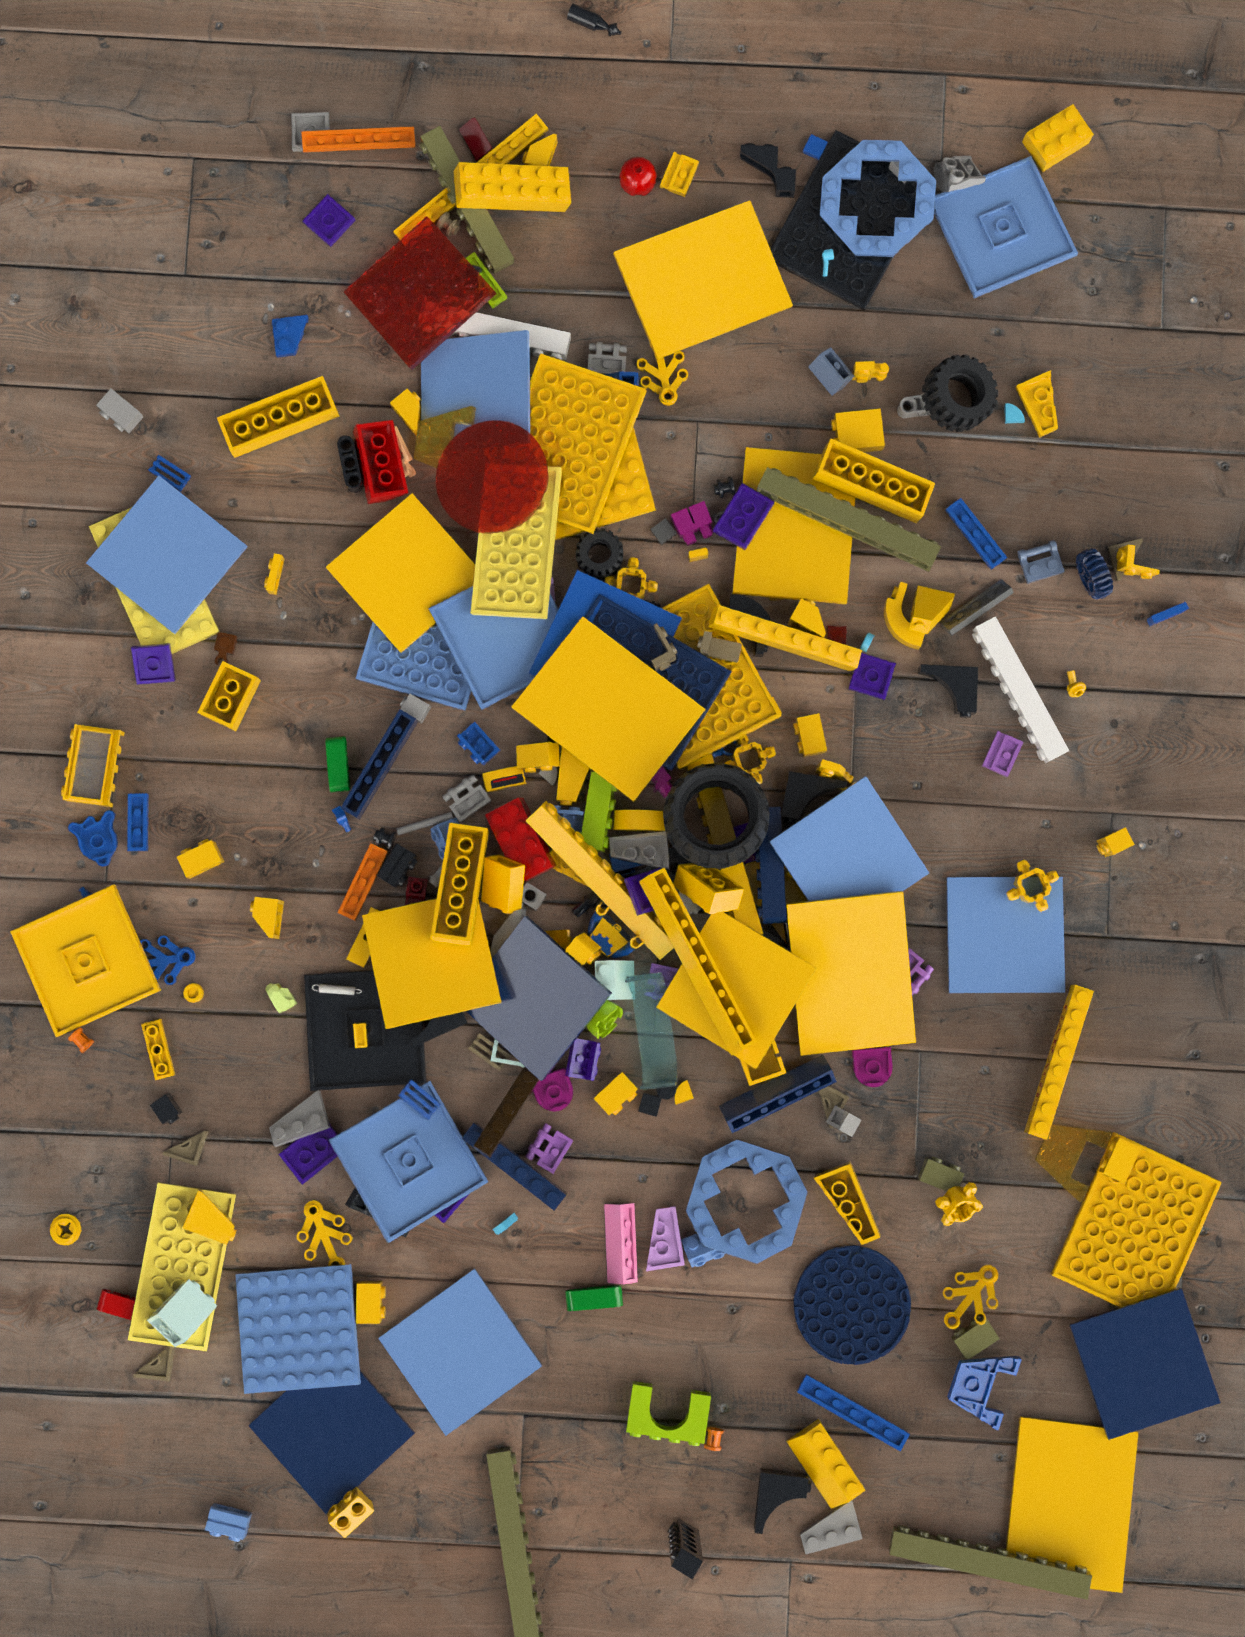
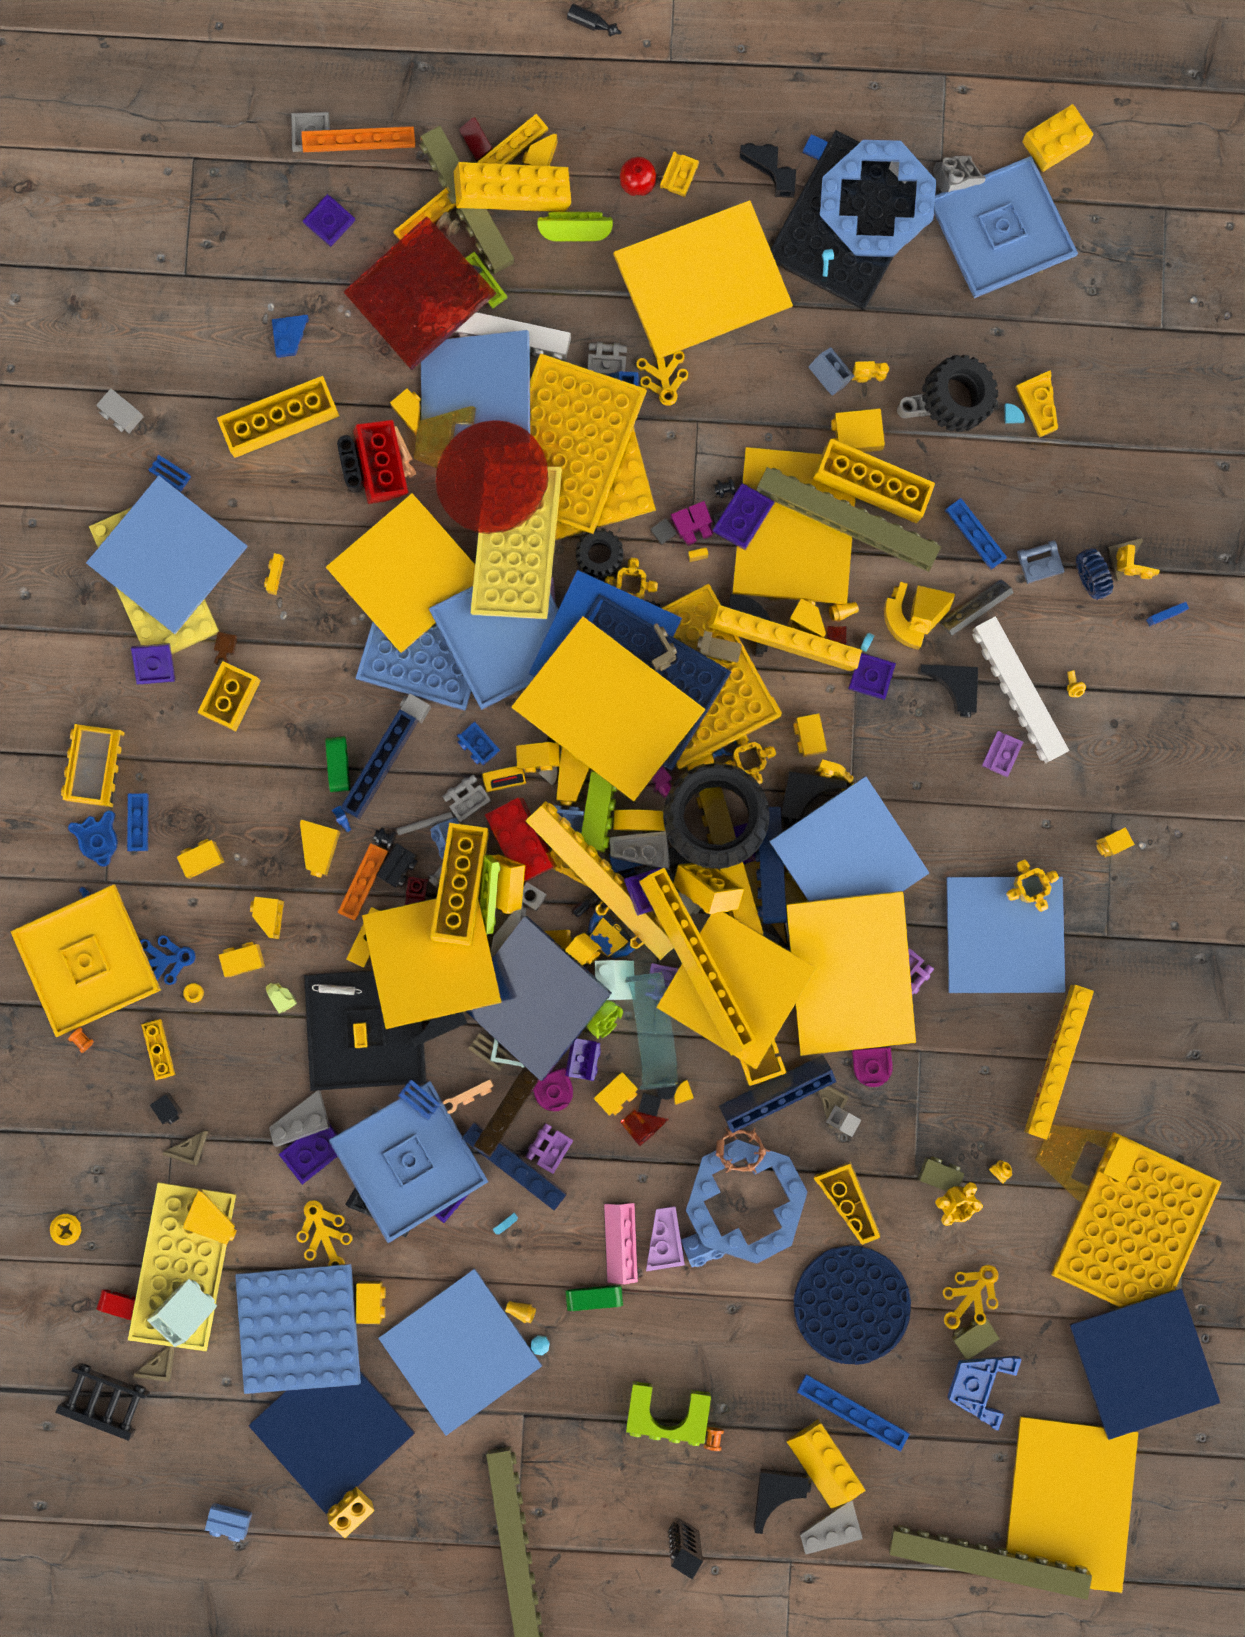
none -> black fence [55,1363,150,1441]
none -> yellow brick [219,942,265,977]
none -> yellow slope [300,820,340,878]
none -> light nougat plate [443,1079,494,1114]
none -> lime plate [480,855,500,934]
none -> yellow cone [505,1301,536,1323]
none -> medium azure tile [530,1335,550,1355]
none -> lime brick [538,212,613,241]
none -> clear red slope [620,1109,669,1146]
none -> nougat piece [716,1127,770,1173]
none -> yellow cone [829,602,859,622]
none -> yellow plate [989,1160,1012,1184]

